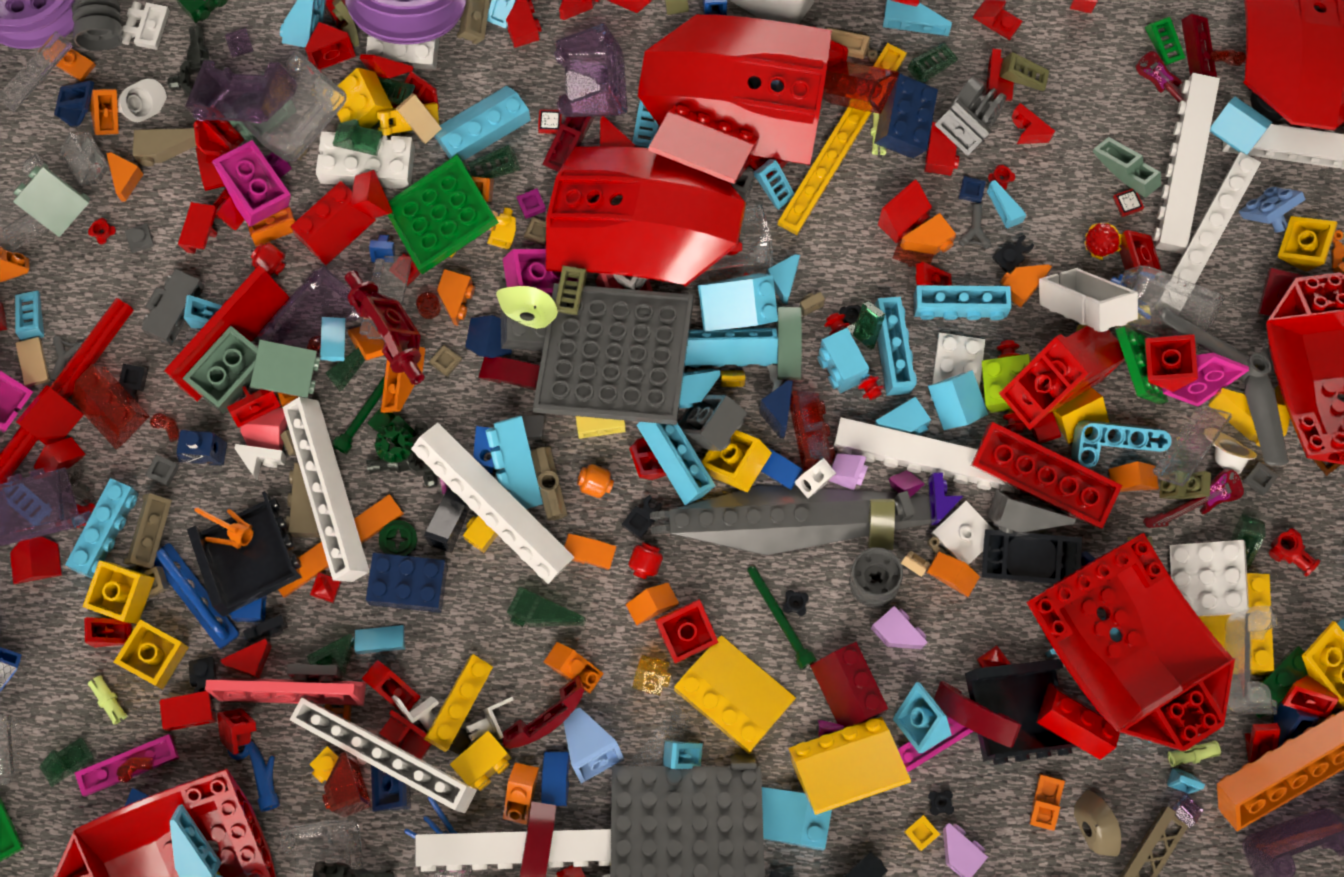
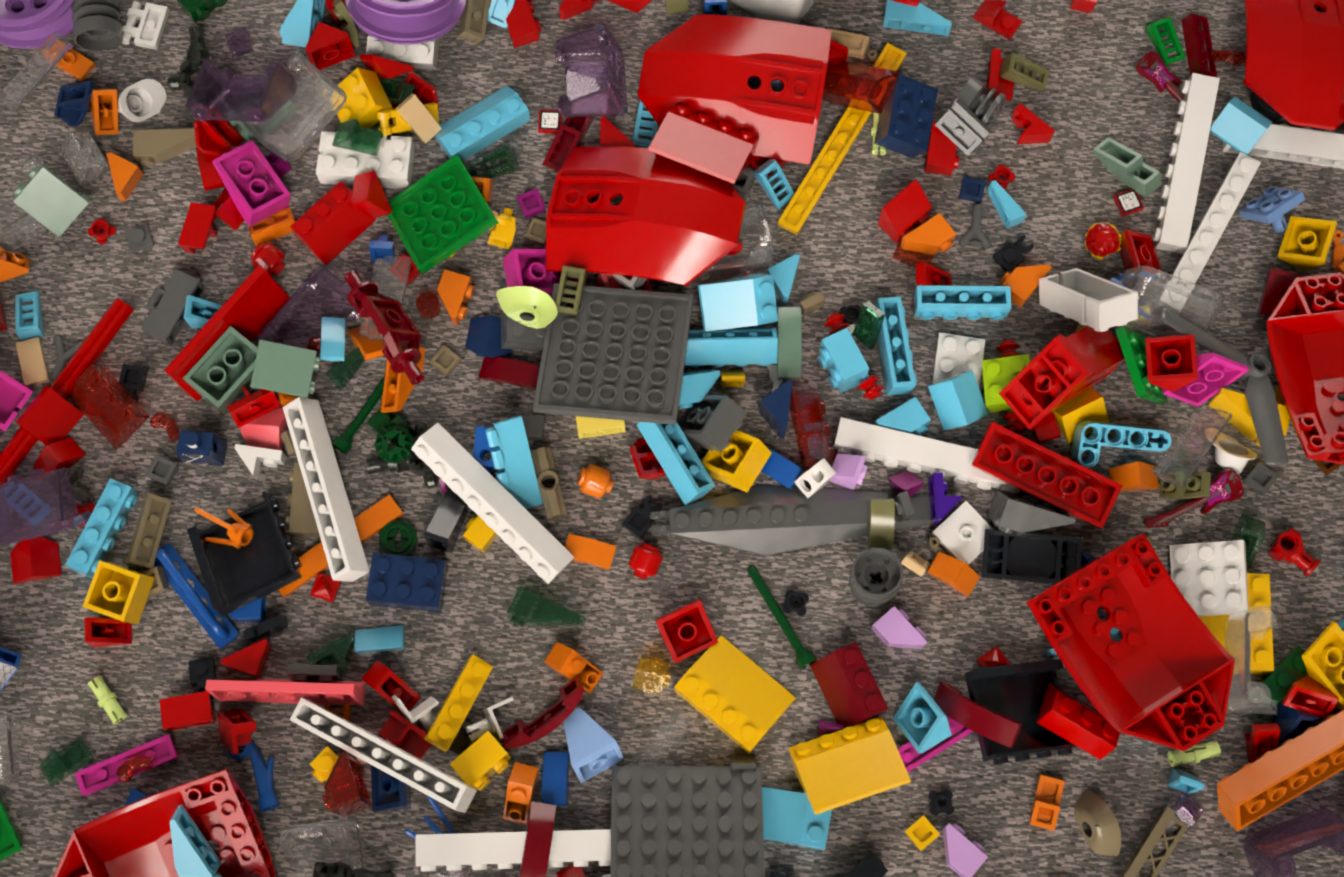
yellow brick [114,620,189,690] -> none
orange slope [625,583,679,626] -> none
medium azure slope [663,740,703,769] -> none
clear green slope [907,43,958,83] -> none

